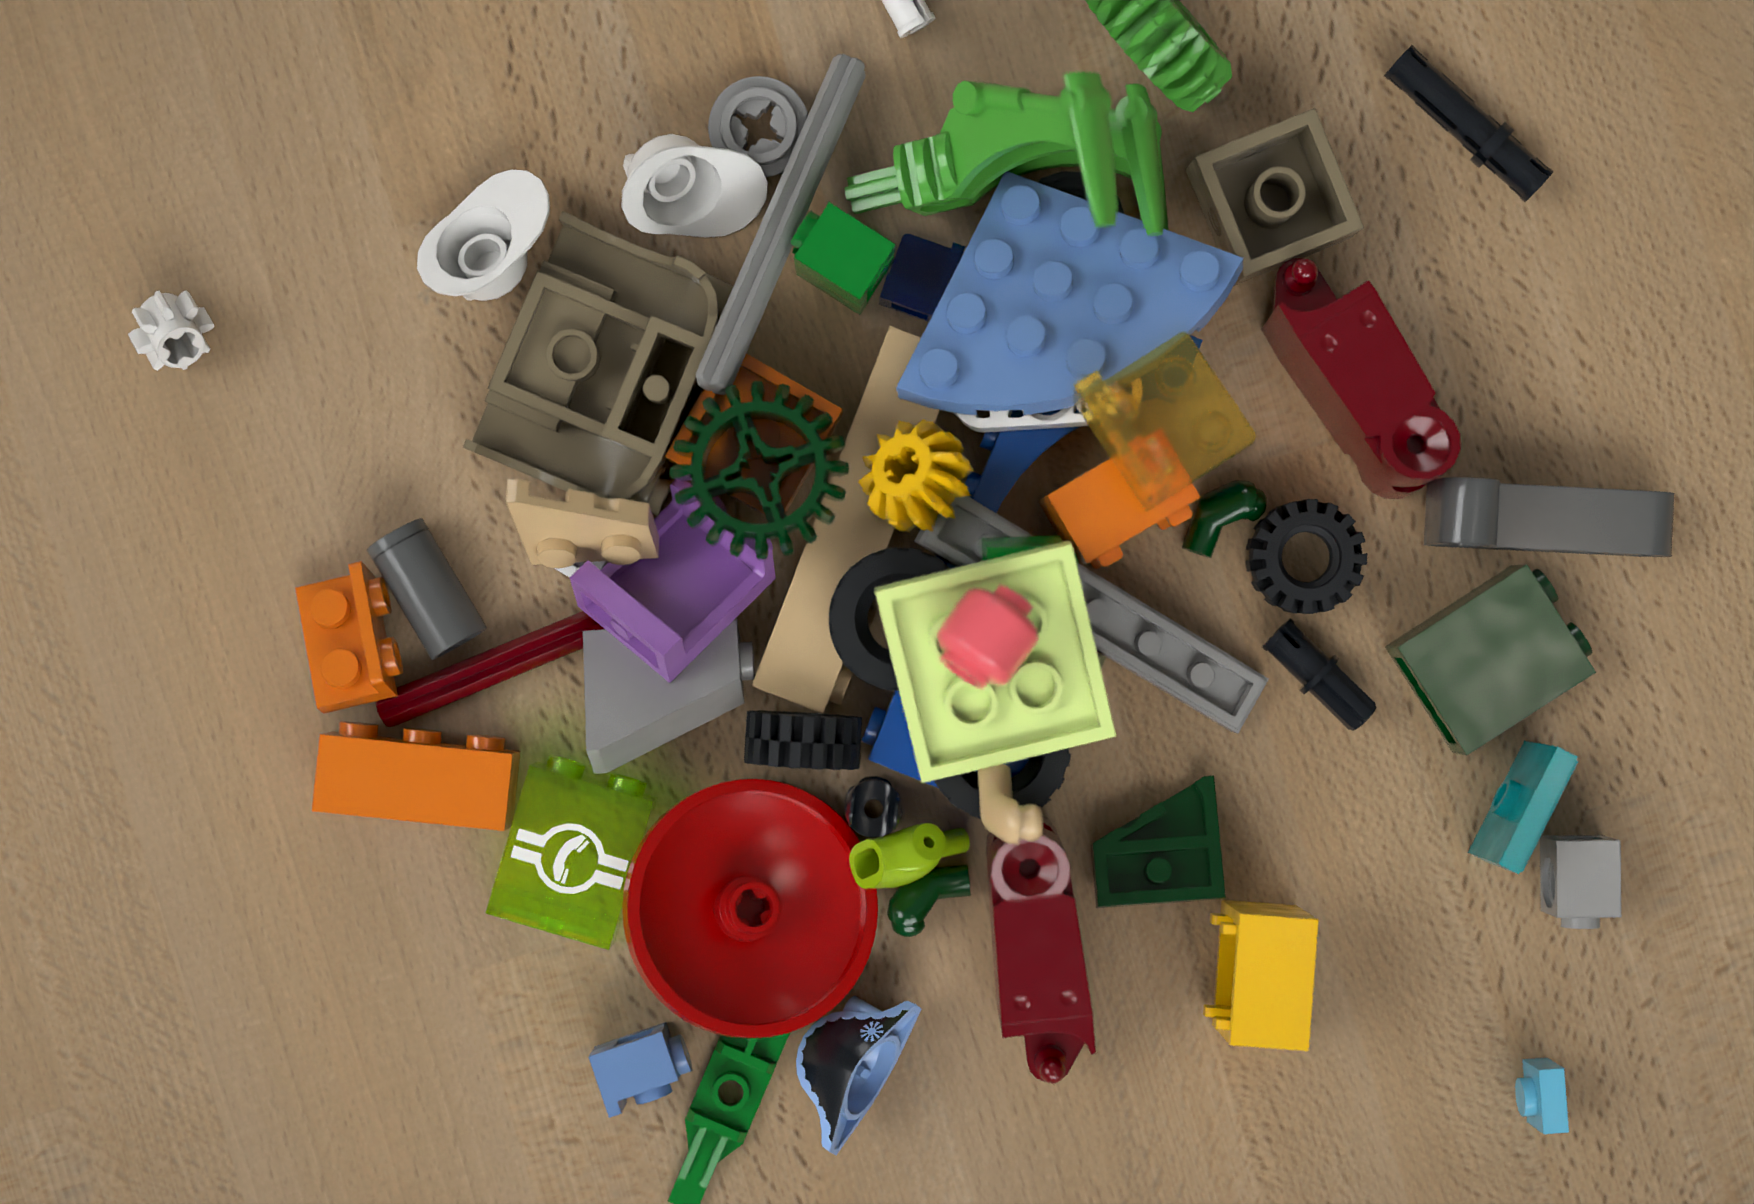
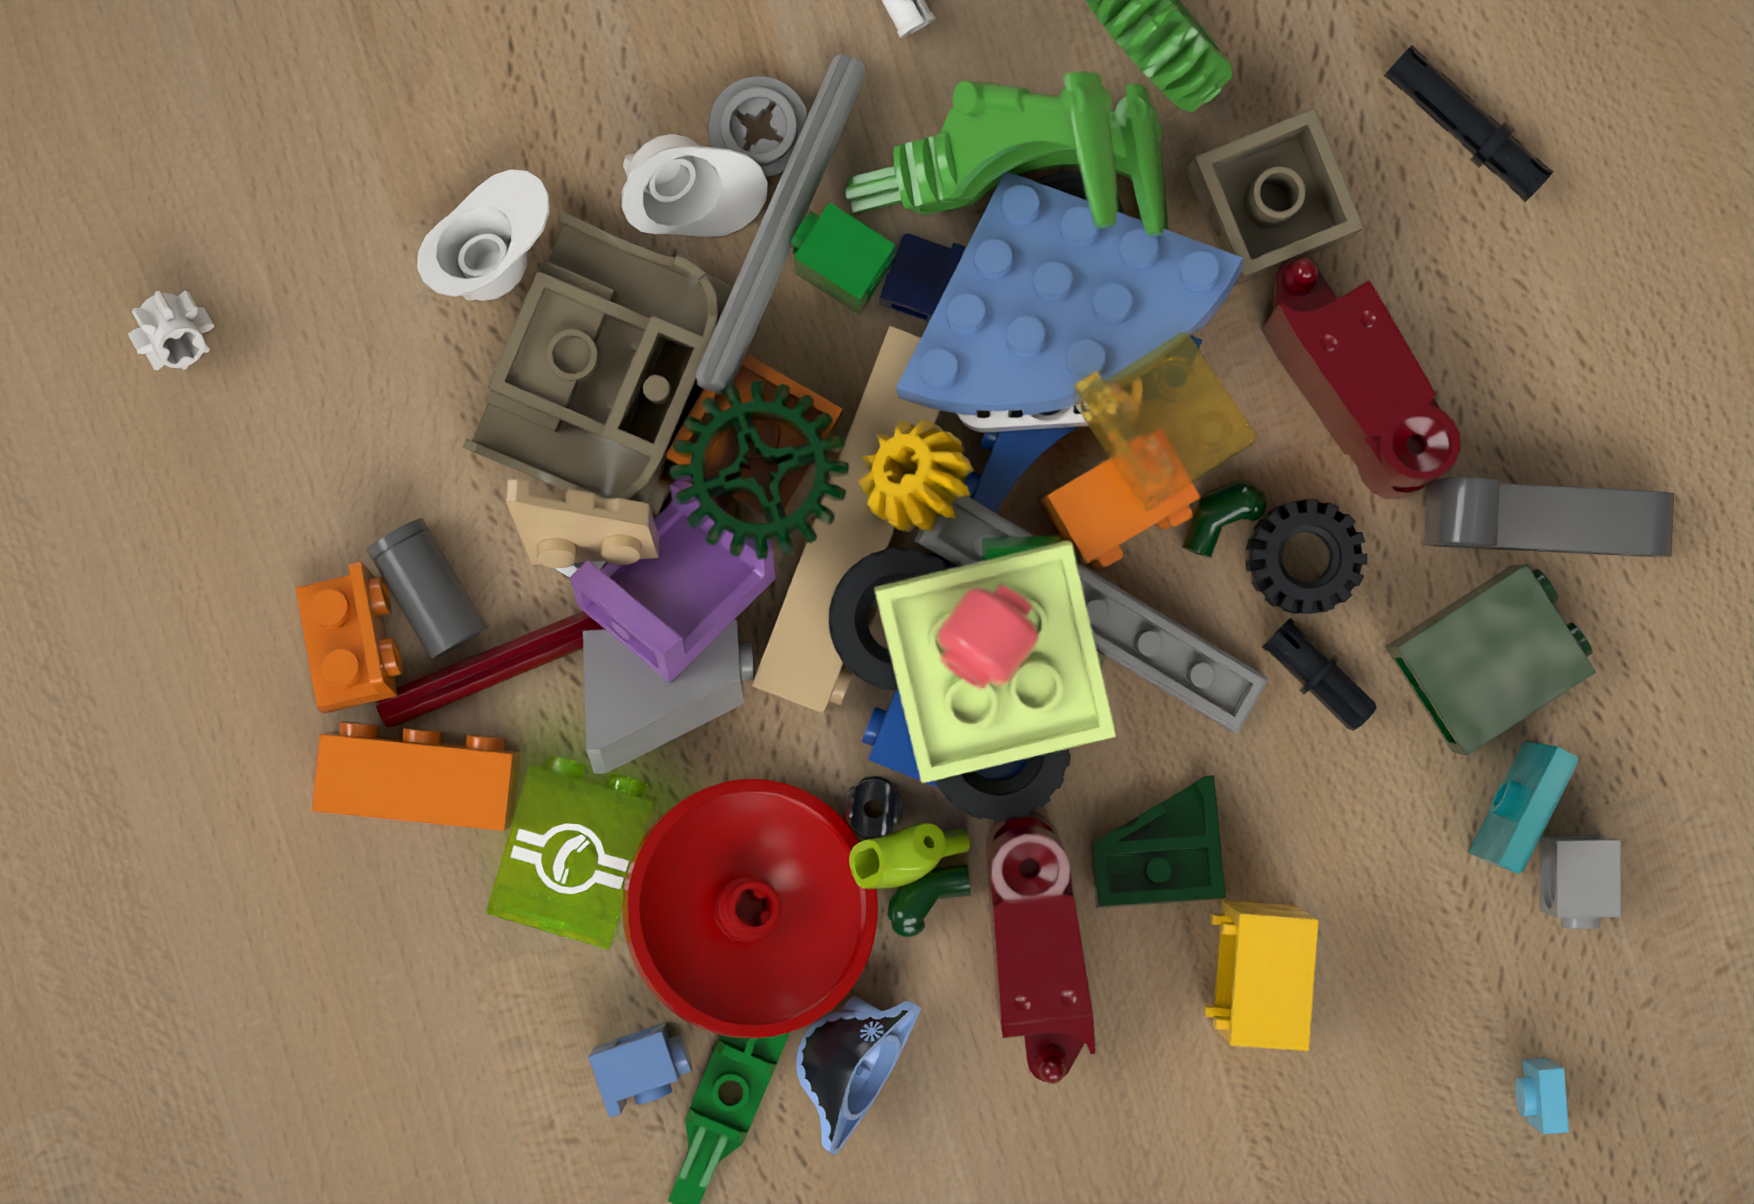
black tyre [744,710,862,770] -> none
tan arm [978,764,1043,845] -> none

